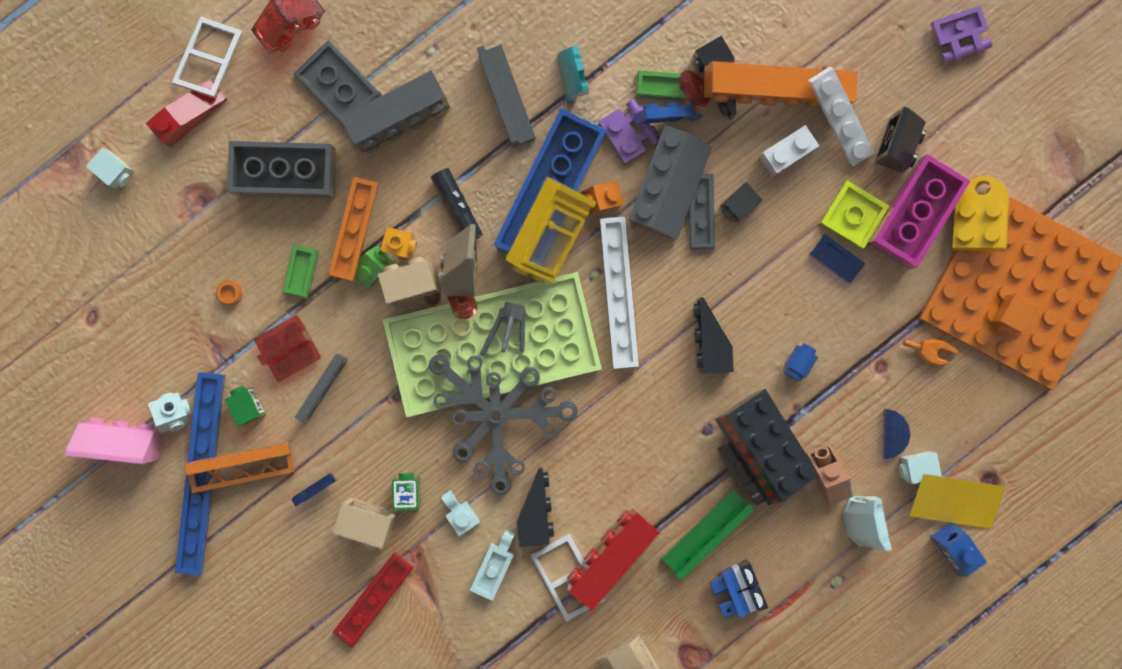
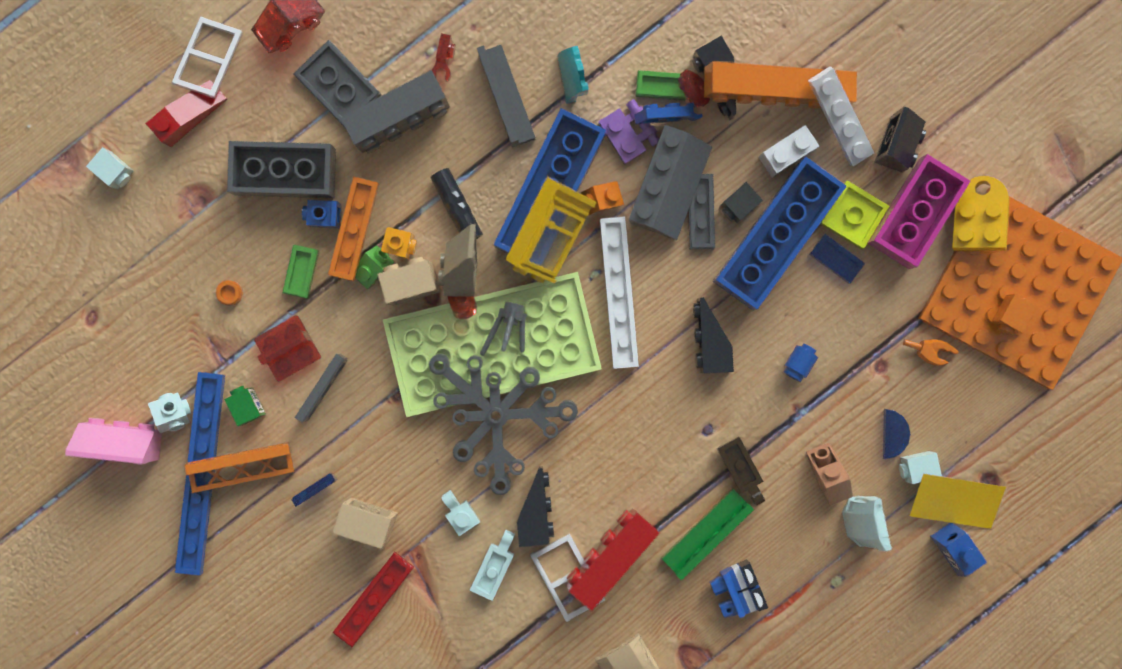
brick [392,472,421,510] -> none
black brick [715,389,819,505] -> none
medium lavender plate [930,6,992,63] -> none
none -> blue brick [302,200,341,229]
none -> clear red plate [432,33,456,82]
none -> blue brick [712,156,847,311]

